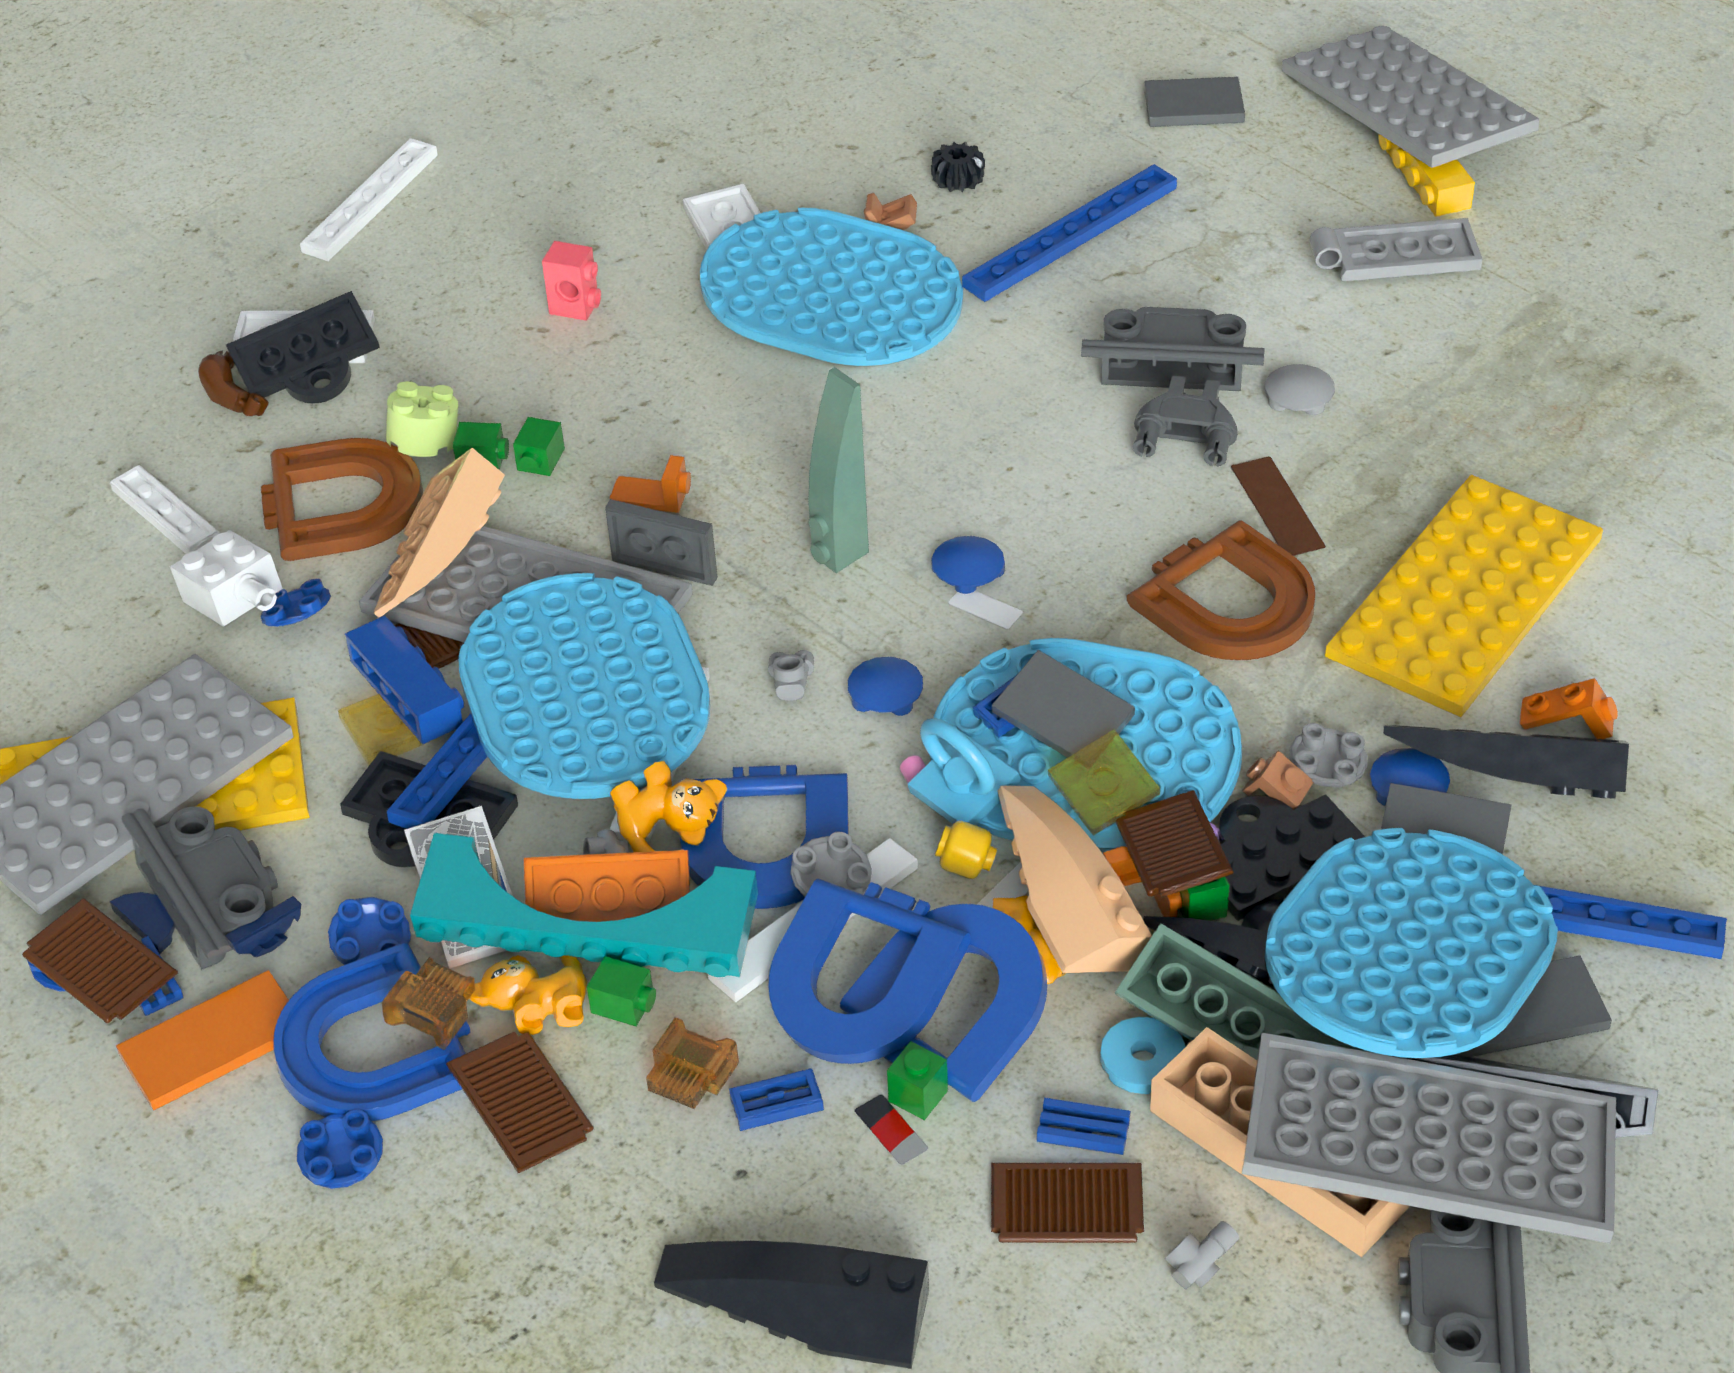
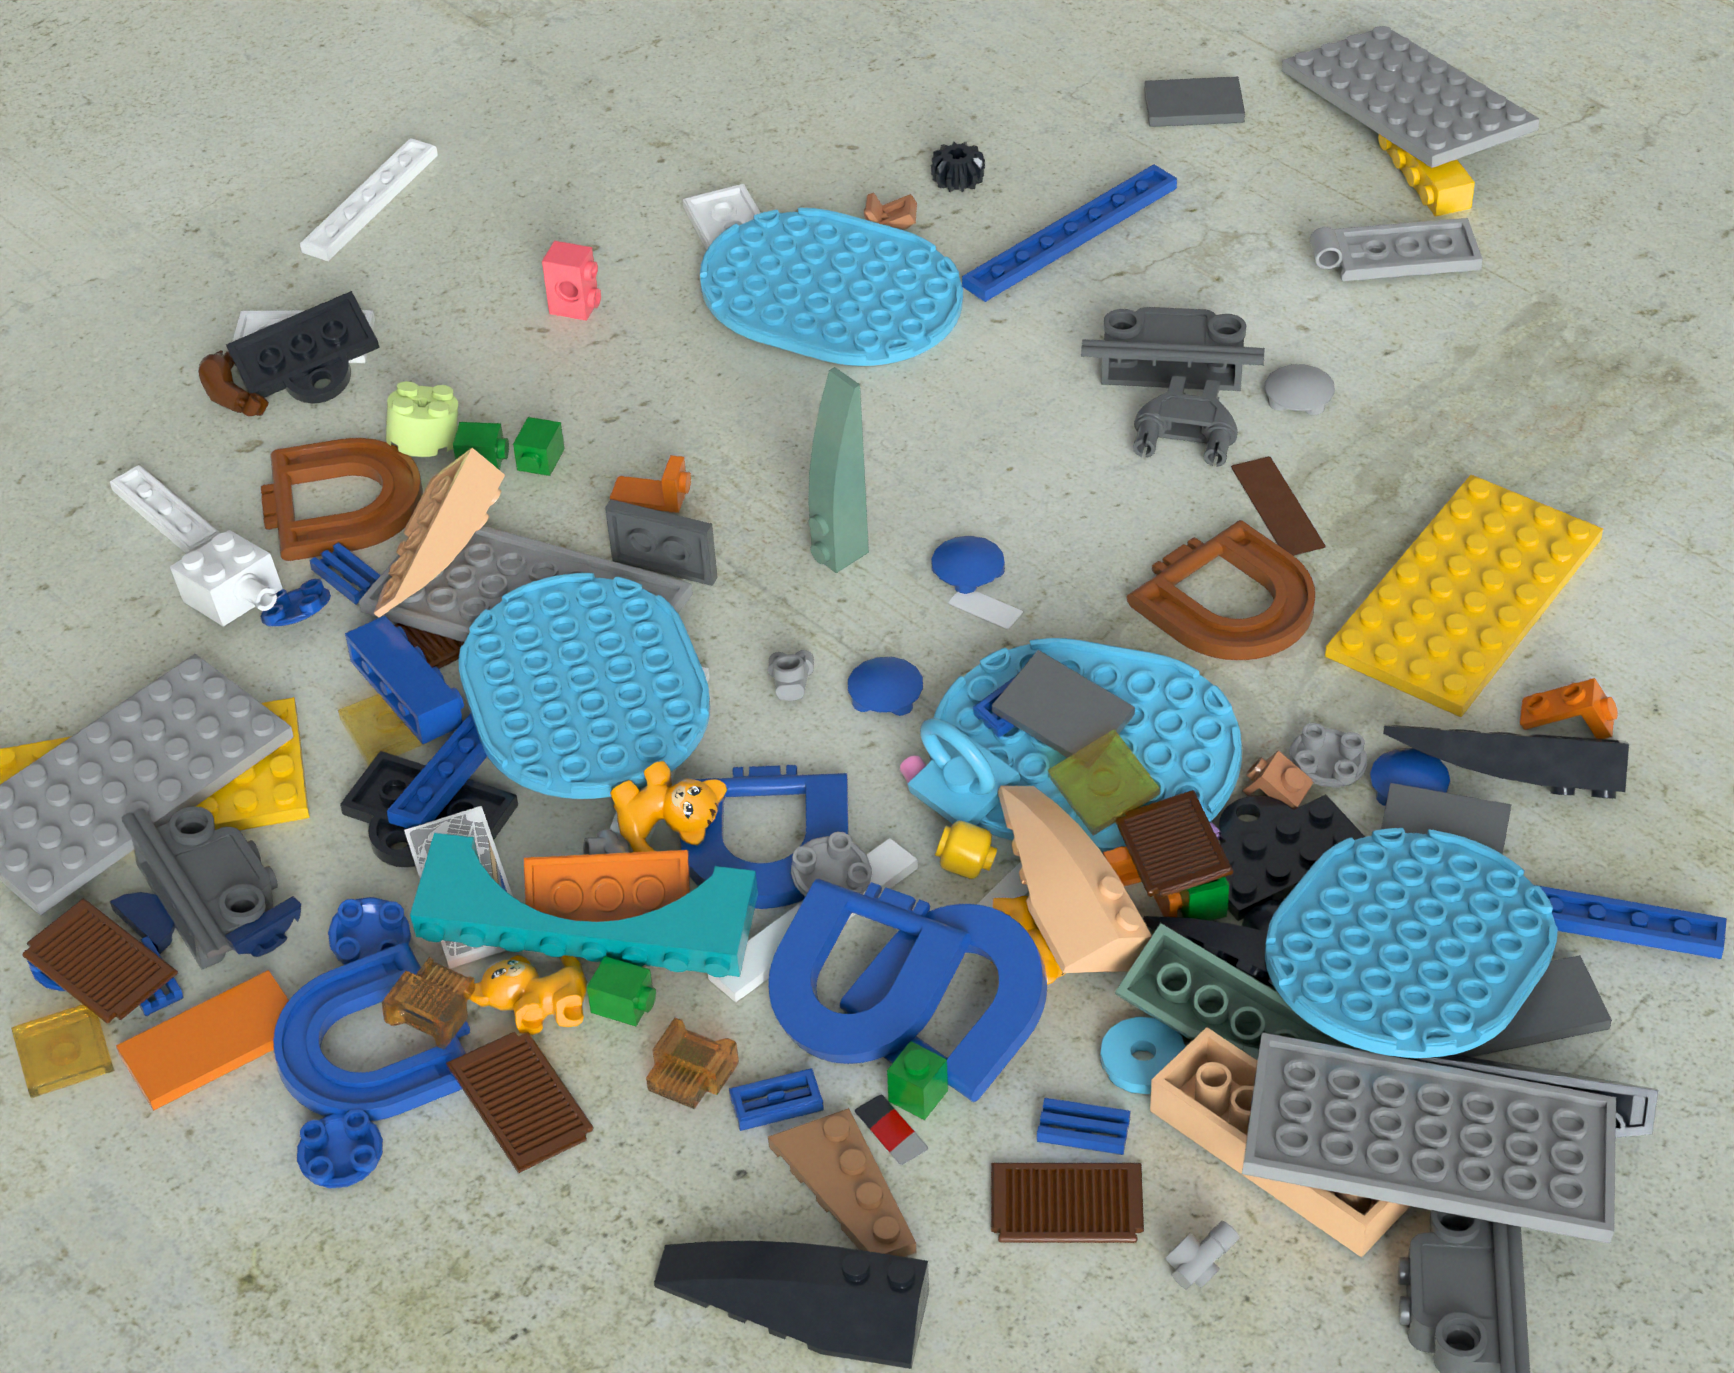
none -> clear yellow tile [11,1004,115,1098]
none -> blue tile [309,542,381,605]
none -> medium nougat wing [768,1108,917,1257]

